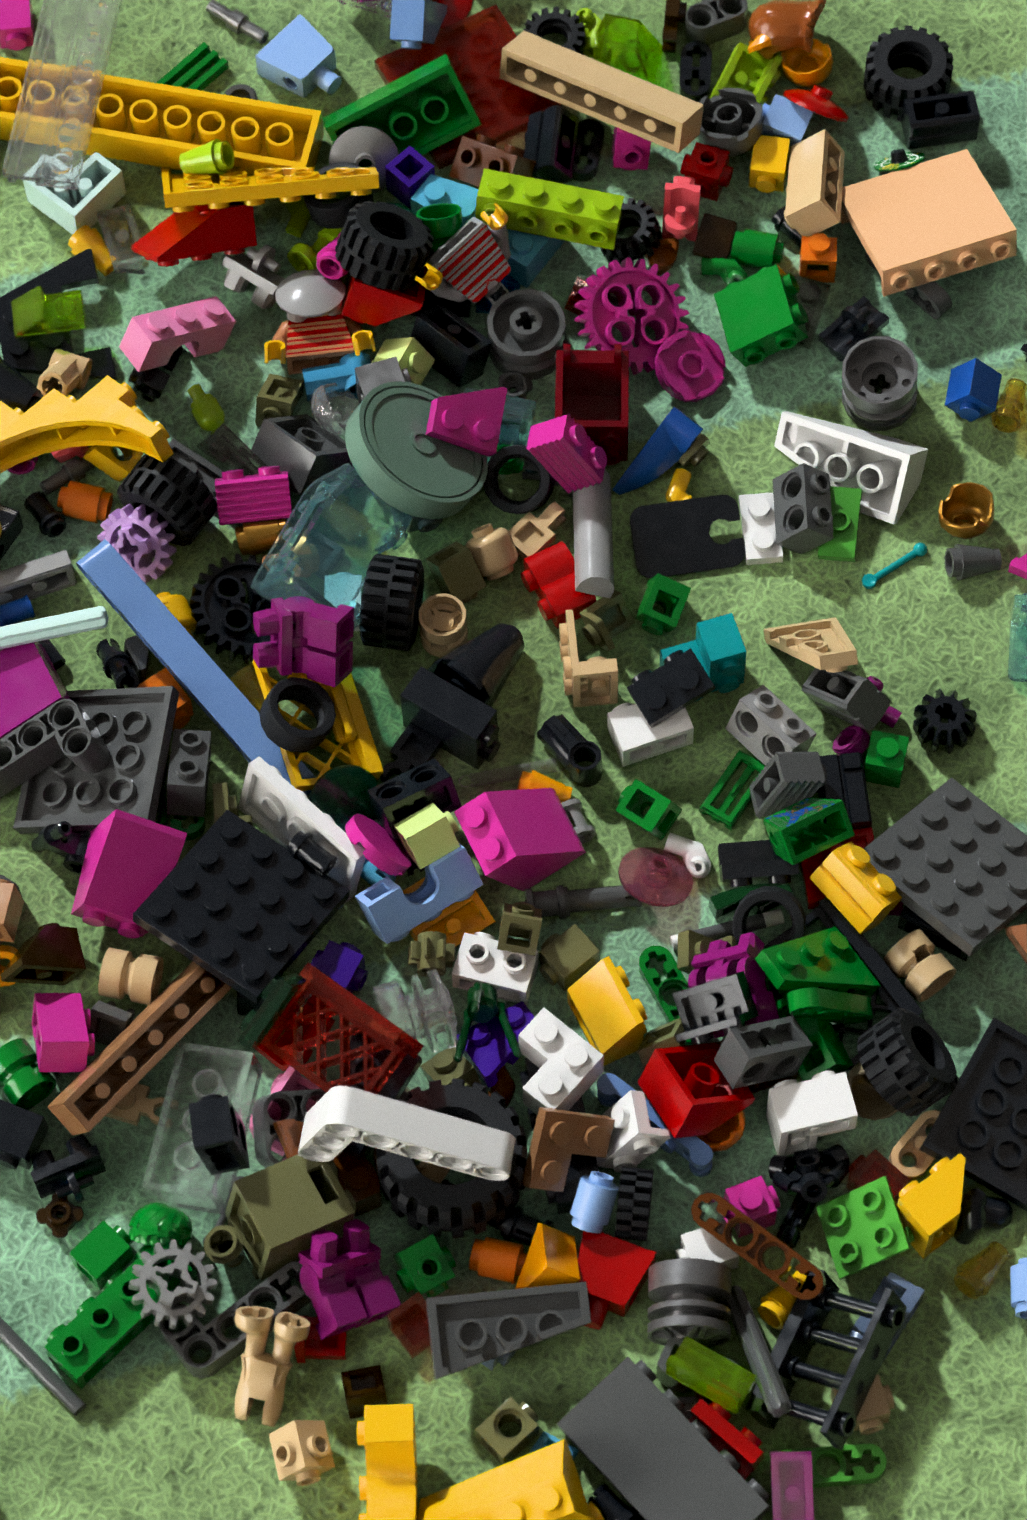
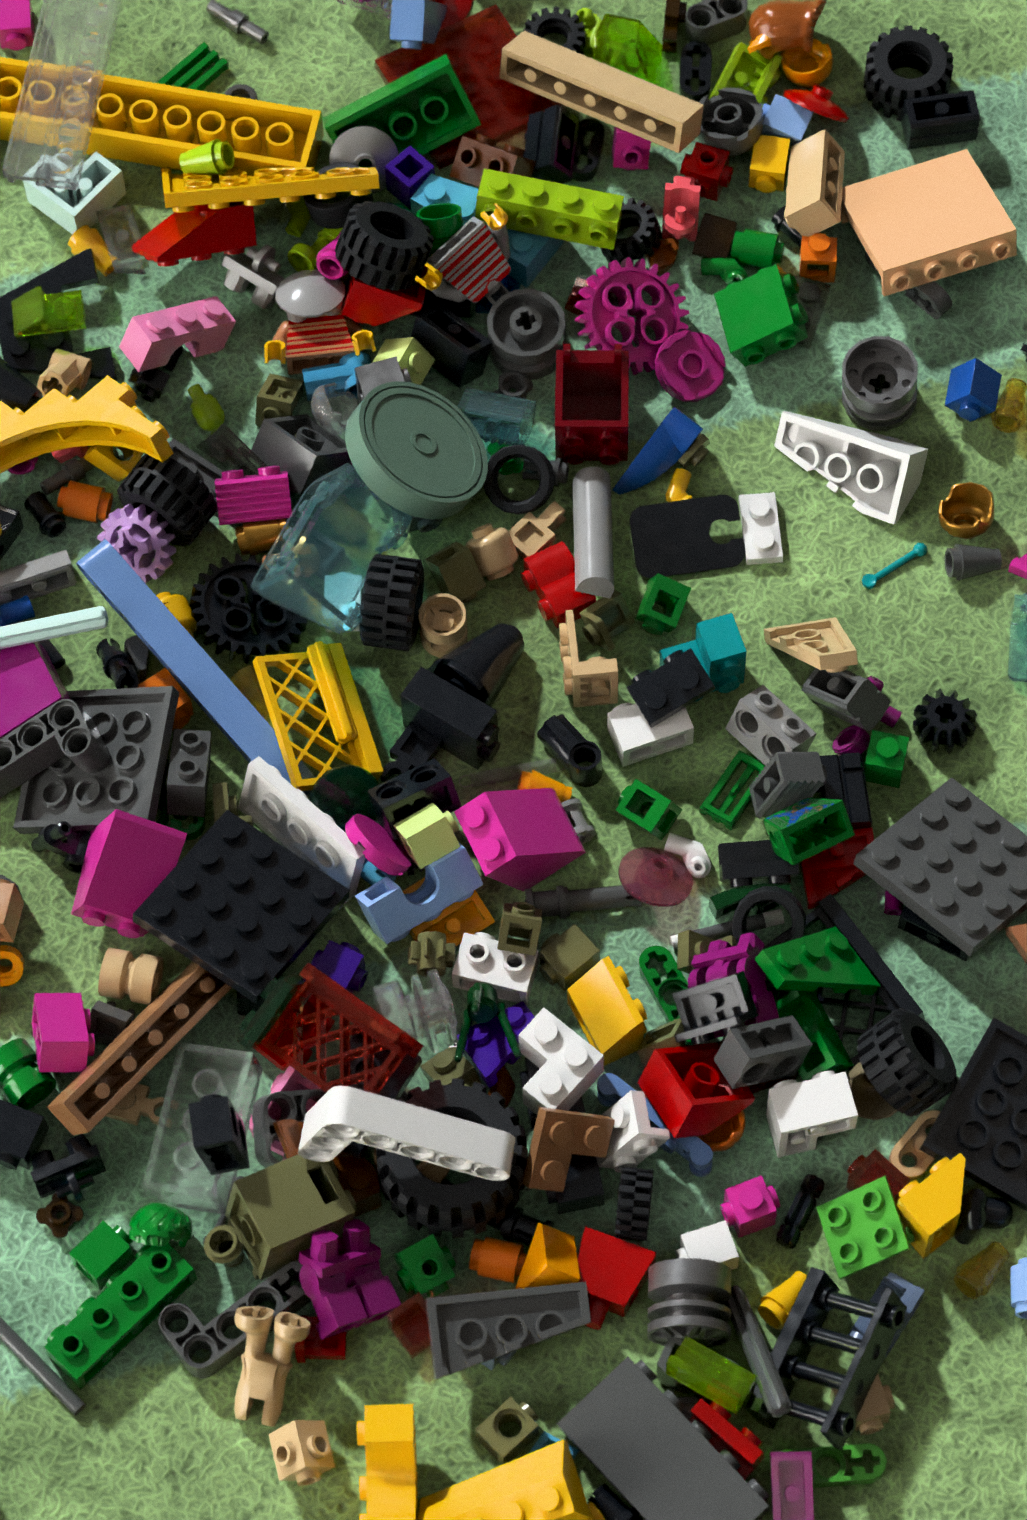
dark brown slope [0,923,86,985] -> none
light grey gear [129,1240,217,1330] -> none
magenta hips [253,596,354,687] -> none
light blue torso [255,14,342,98] -> none
black tyre [259,677,336,753] -> none
black pin [287,831,338,877] -> none
dark brown slope [341,1365,388,1419] -> none
dark pink wing [426,387,508,457] -> none
dark pink brick [526,414,607,494] -> none
light blue brick [570,1171,619,1233] -> none
reddish brown beam [691,1193,826,1301] -> none
black piece [769,1144,850,1203] -> none
dark grey brick [772,463,833,554] -> none
green beam [787,987,873,1024] -> none
yellow brick [809,842,902,935] -> none
black hips [818,296,890,361] -> none
bright green plate [818,486,863,562] -> none
piece [874,149,925,172] -> none
tan wheel [883,929,956,1002] -> none

